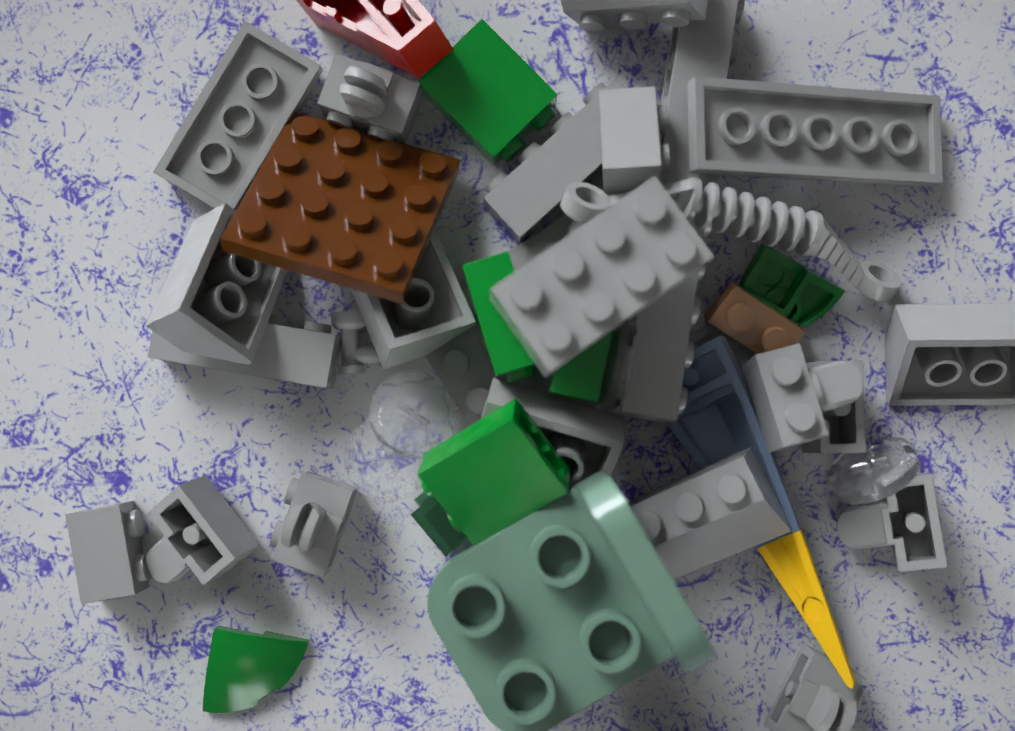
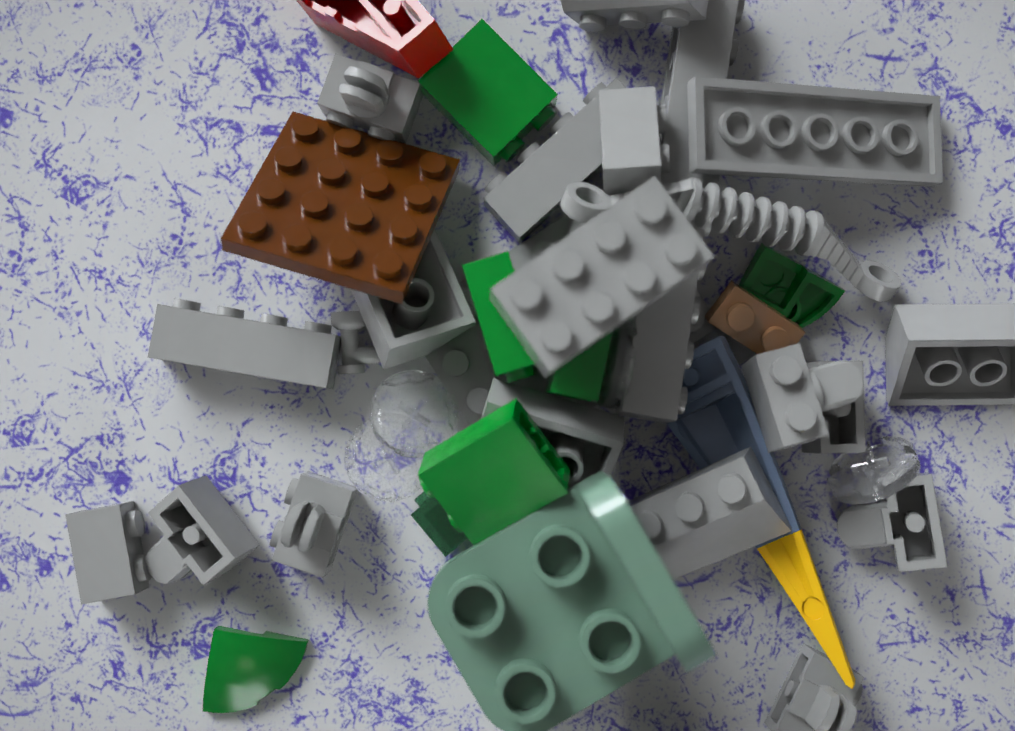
light grey slope [146,203,288,365] -> none
light grey plate [153,21,323,210] -> none

